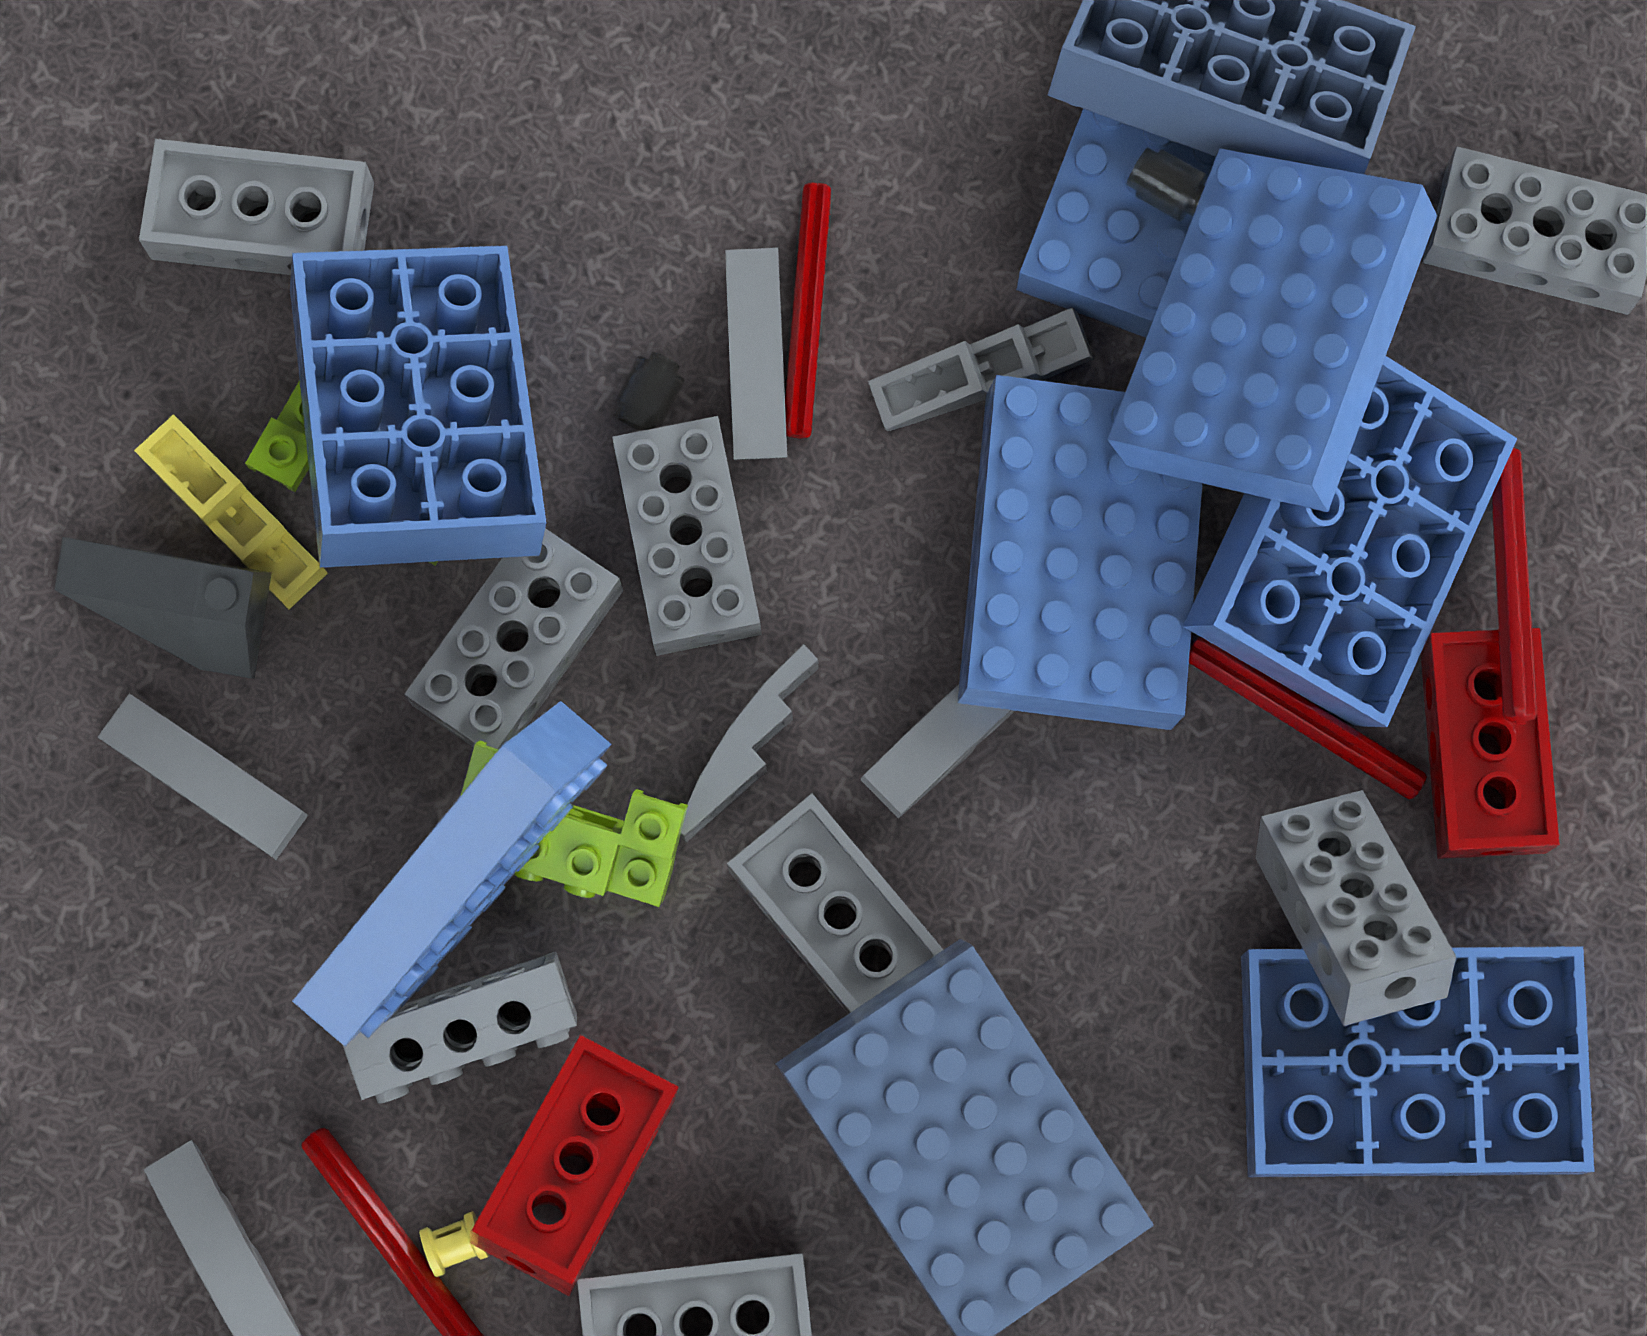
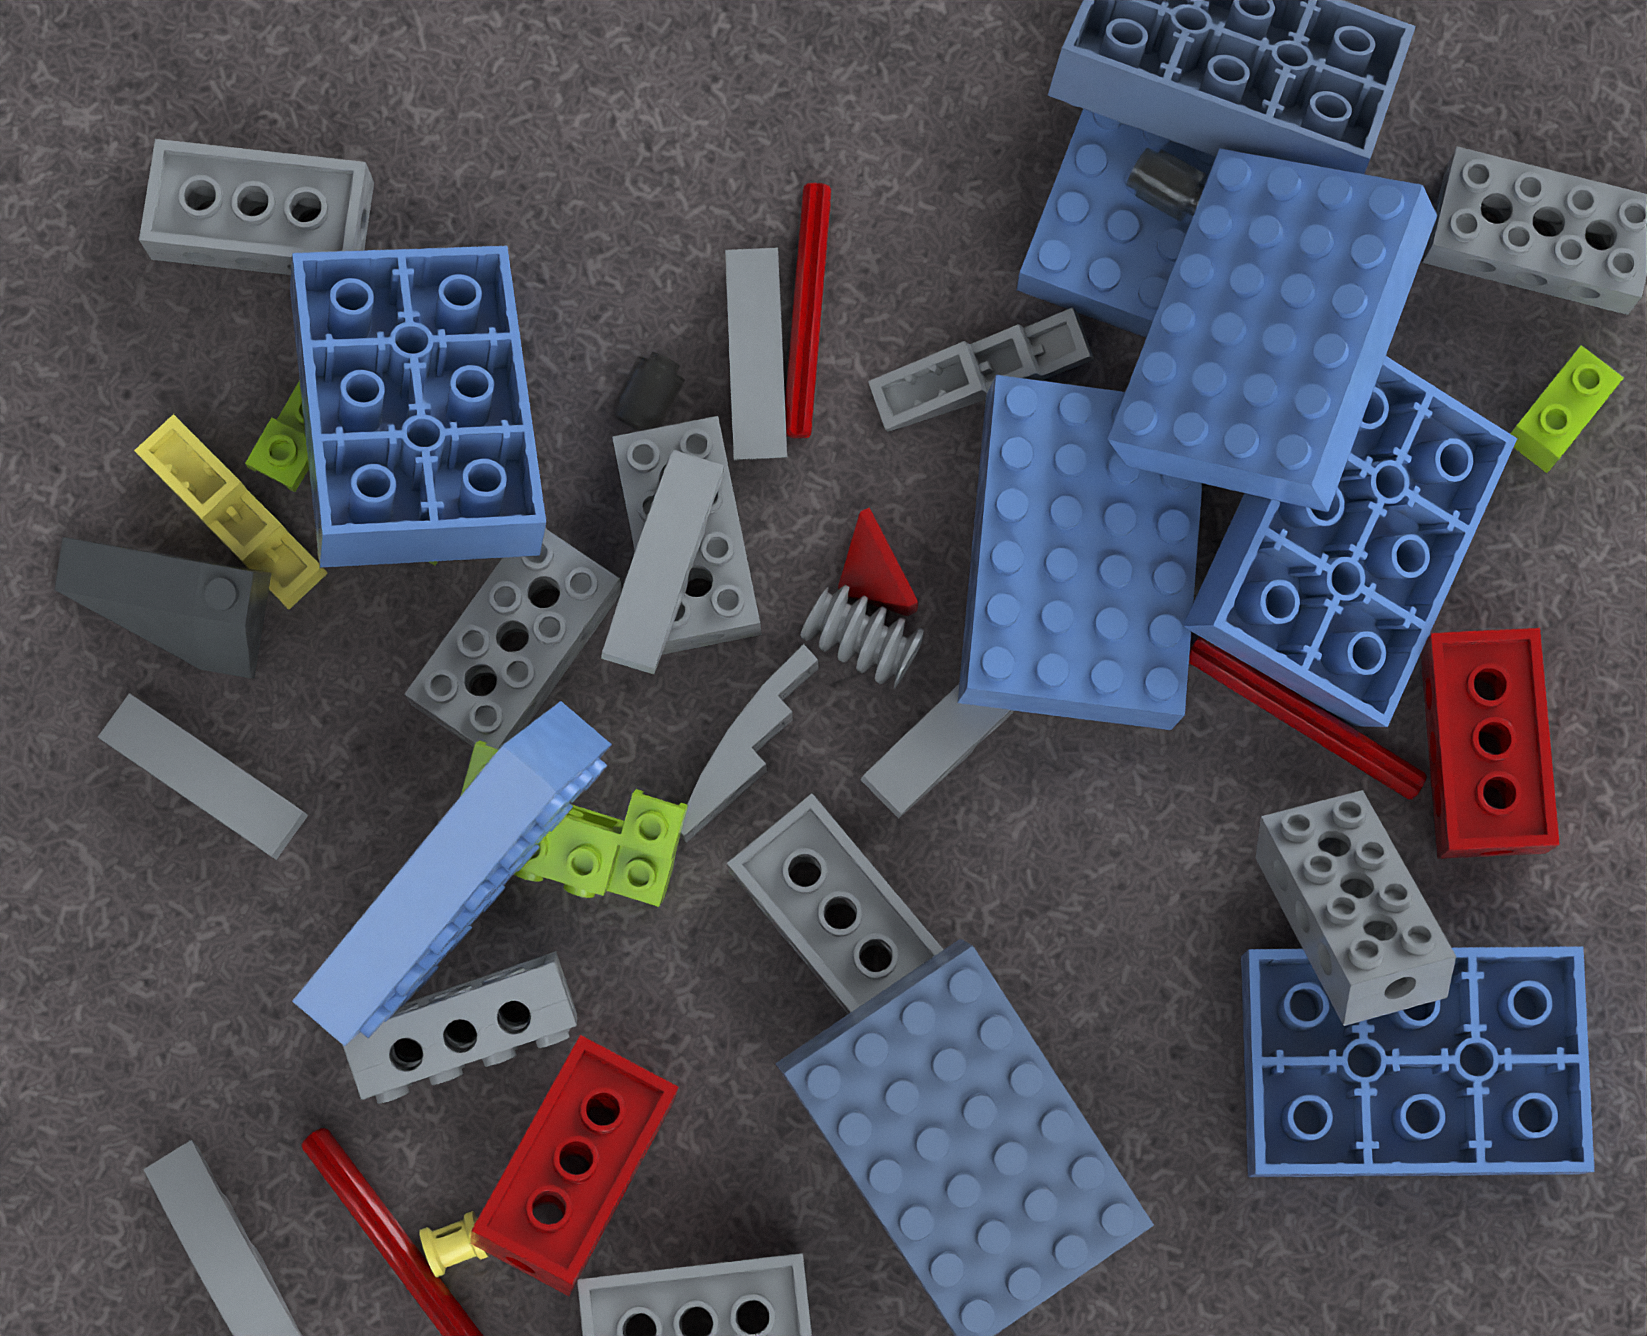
red axle [1491,448,1537,725] -> none
none -> light grey slope [601,450,724,674]
none -> light grey piece [800,585,924,689]
none -> red slope [838,507,918,616]
none -> lime brick [1510,345,1624,473]

